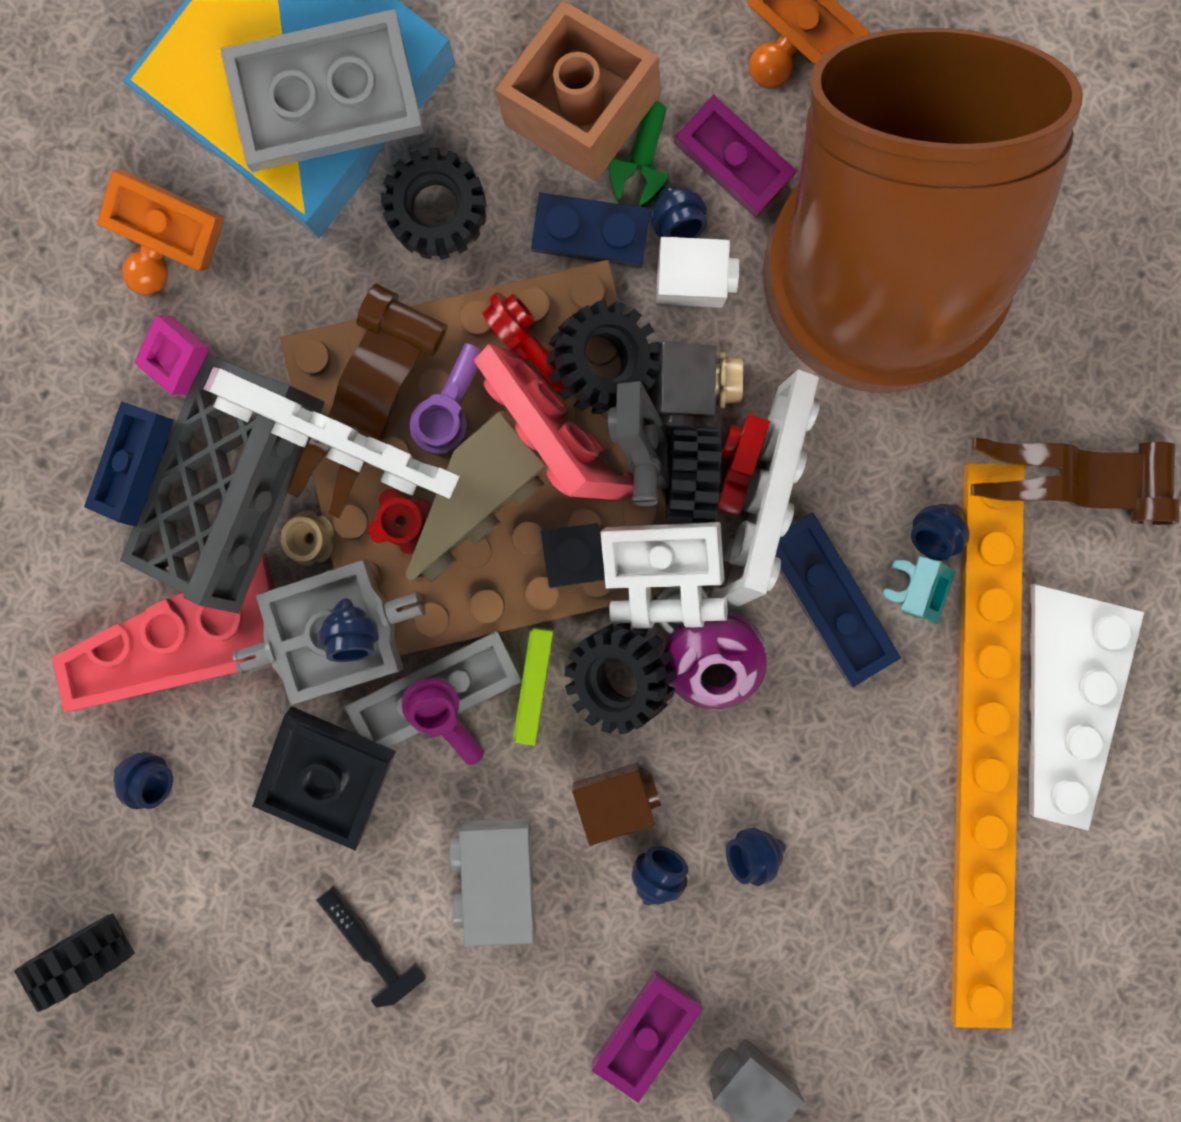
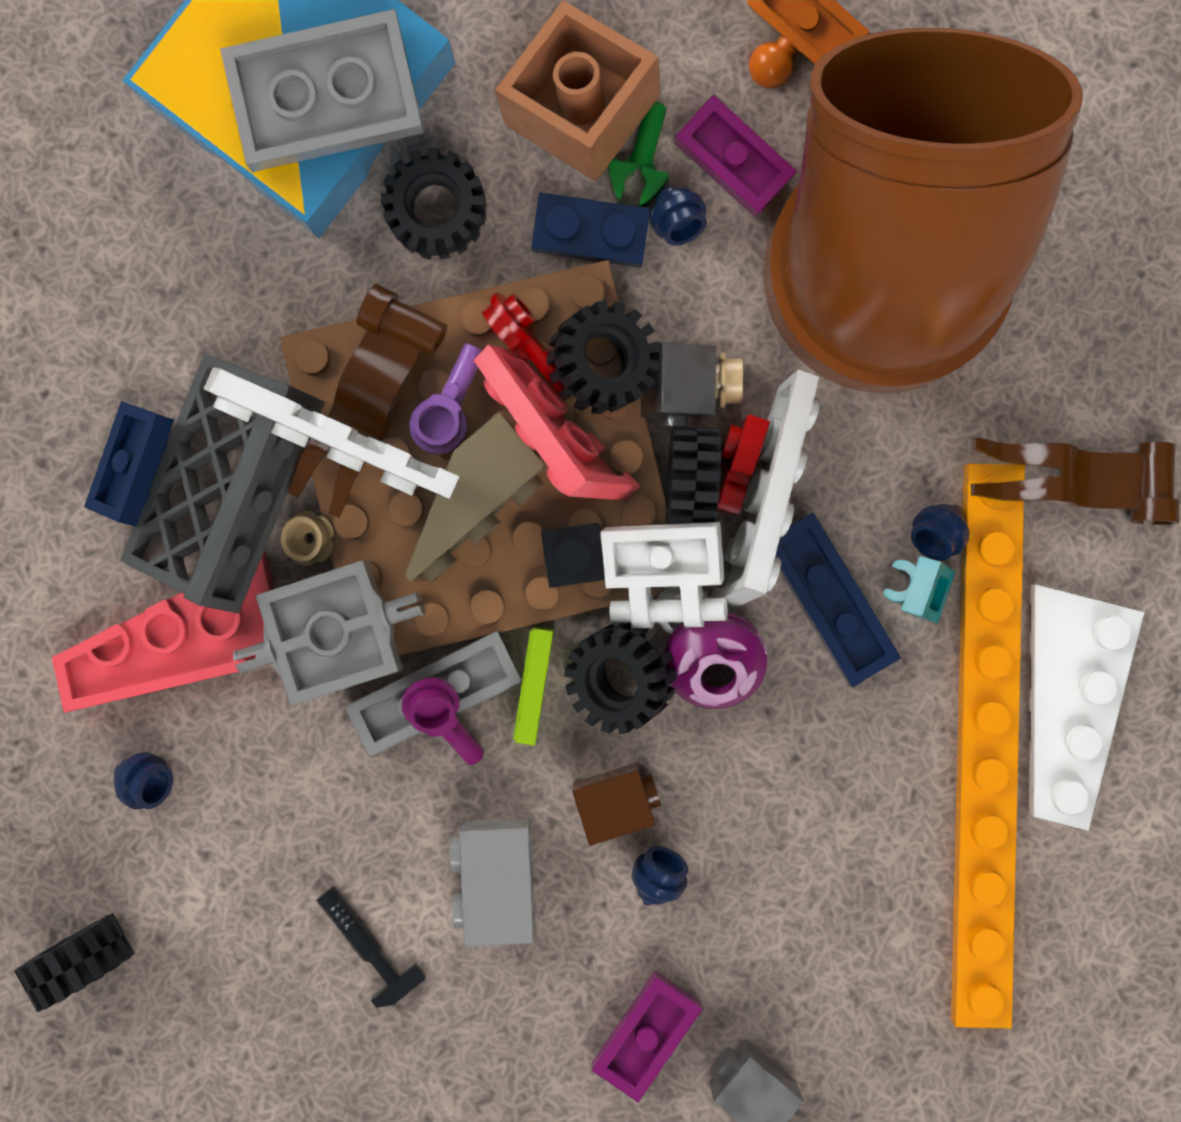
orange plate [97,170,225,295] -> none
dark pink plate [134,315,210,395] -> none
black tile [252,706,396,851] -> none
dark blue plate [318,598,379,662] -> none
red plate [368,489,432,554] -> none
dark grey plate [608,381,670,506] -> none
white brick [656,237,739,308] -> none
dark blue plate [726,828,786,886] -> none

